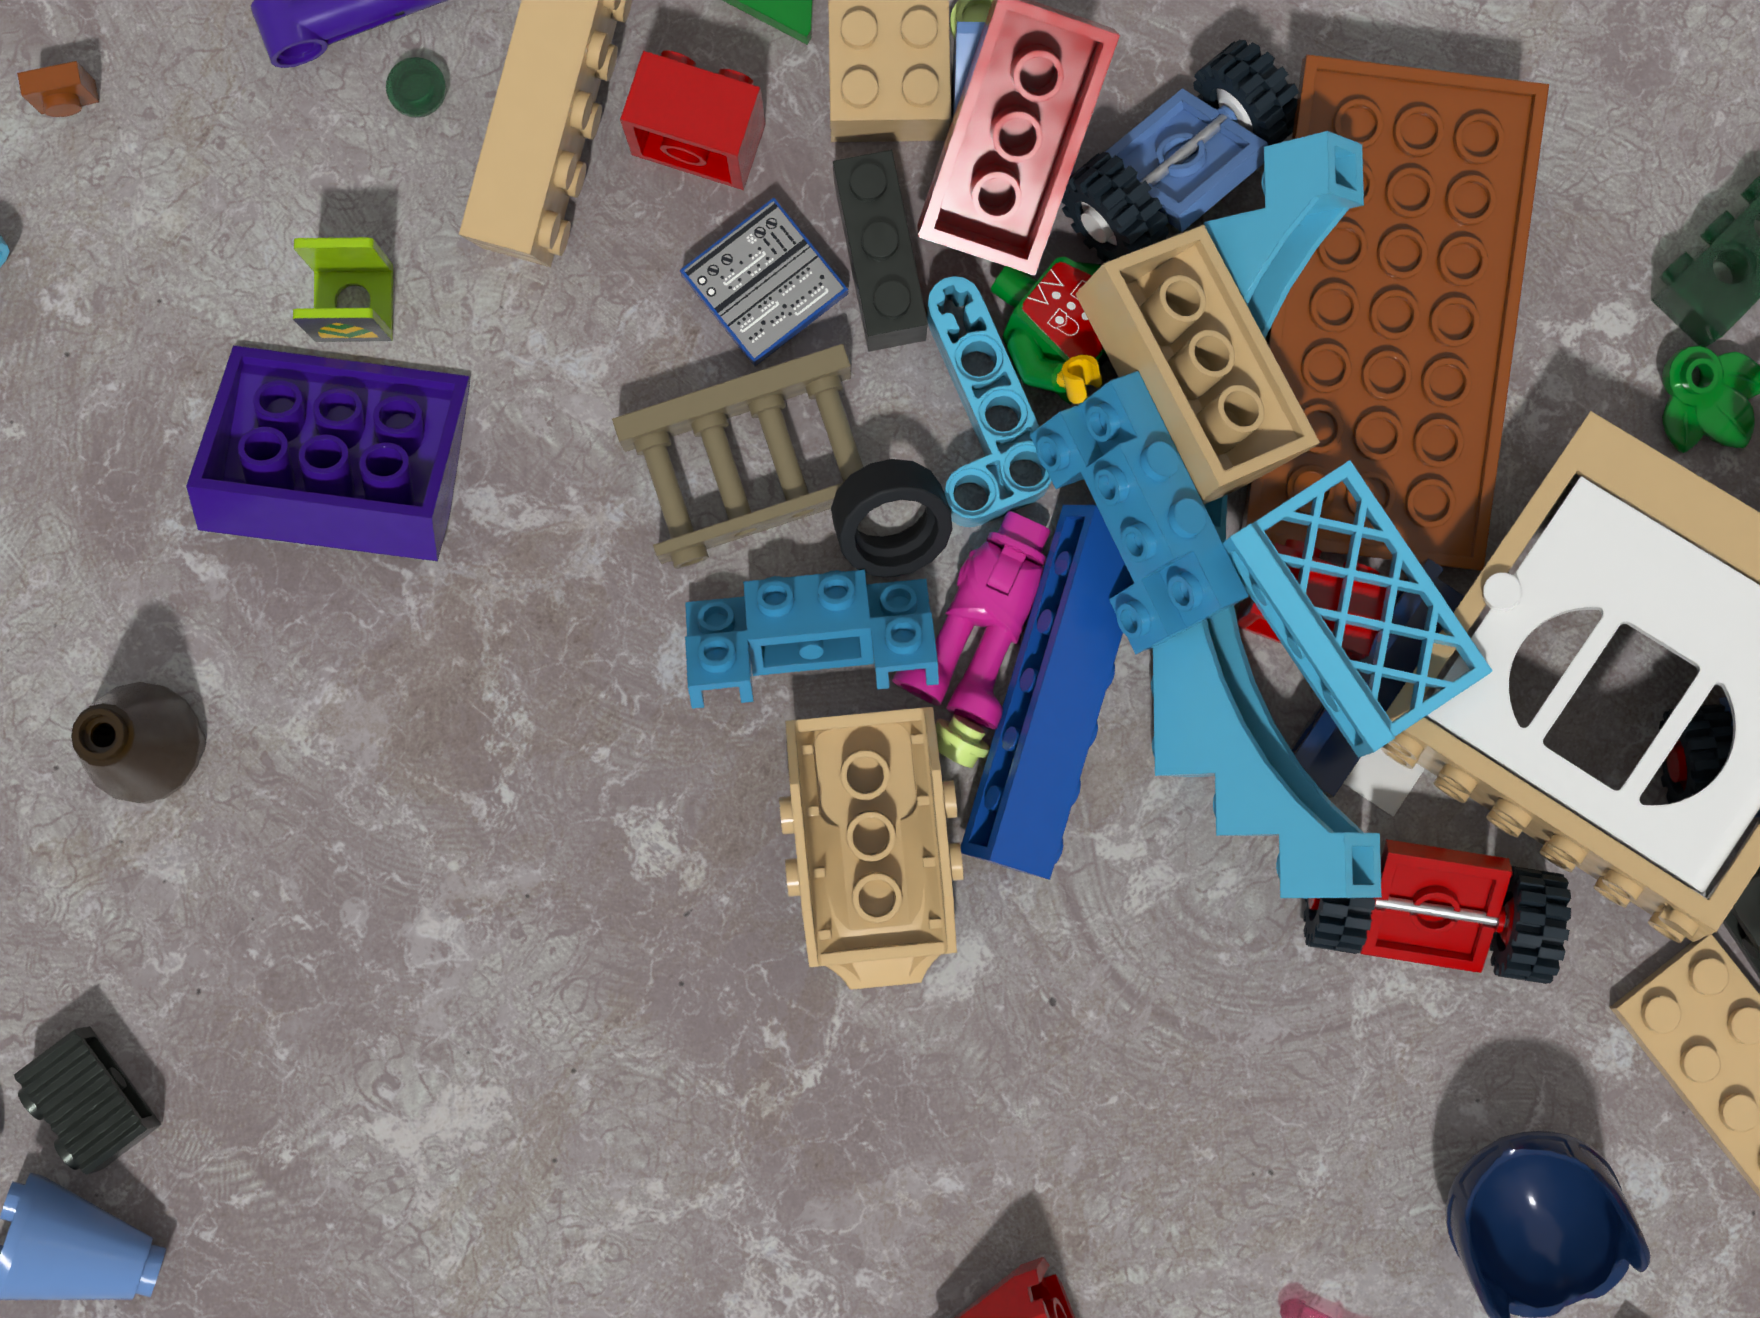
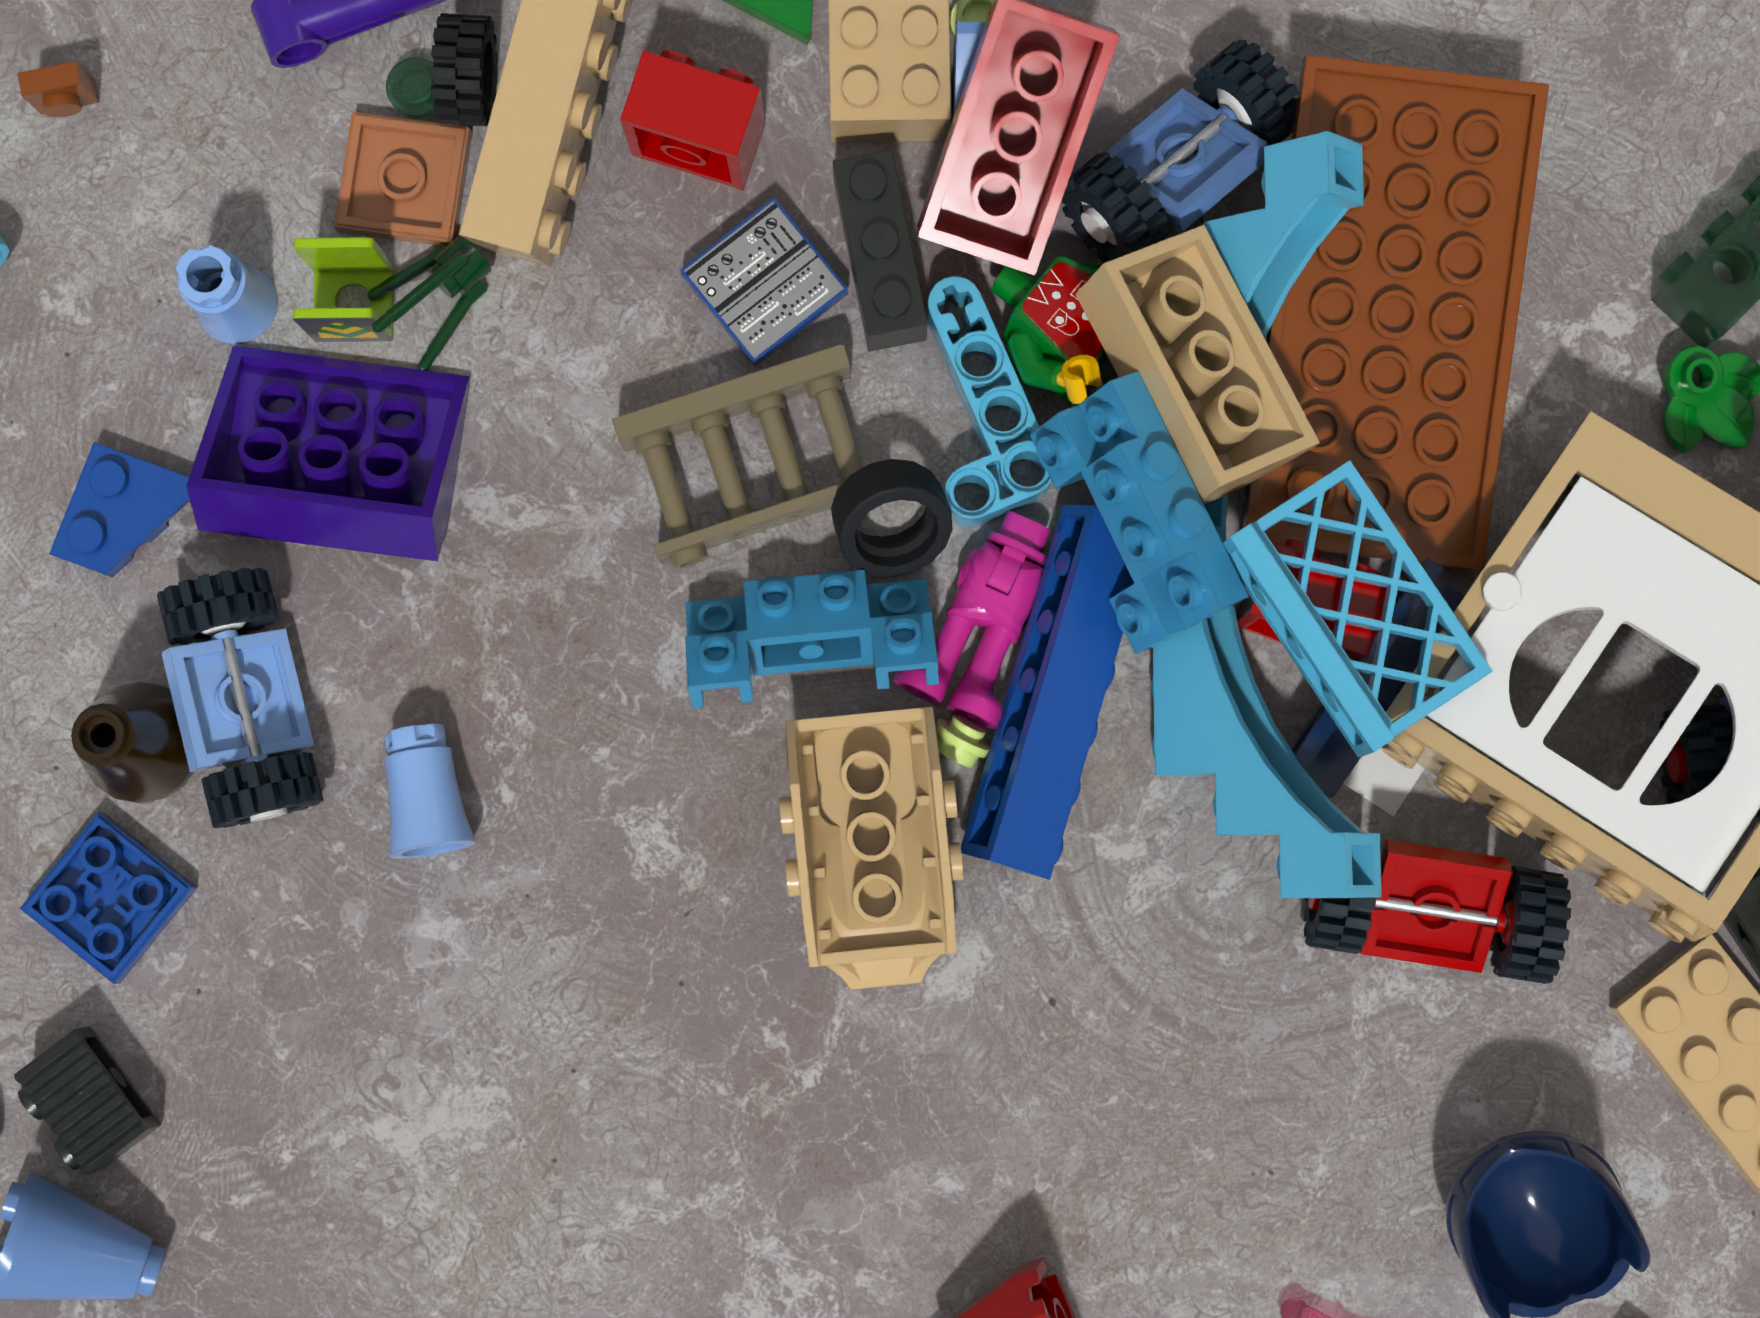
none -> blue tile [20,812,198,984]
none -> blue wing [49,442,190,578]
none -> plate [157,568,324,828]
none -> light blue plant [175,245,278,344]
none -> nougat tile [334,112,473,246]
none -> dark green plant [367,235,492,371]
none -> light blue plant [384,723,476,859]
none -> black tyre [431,13,498,126]

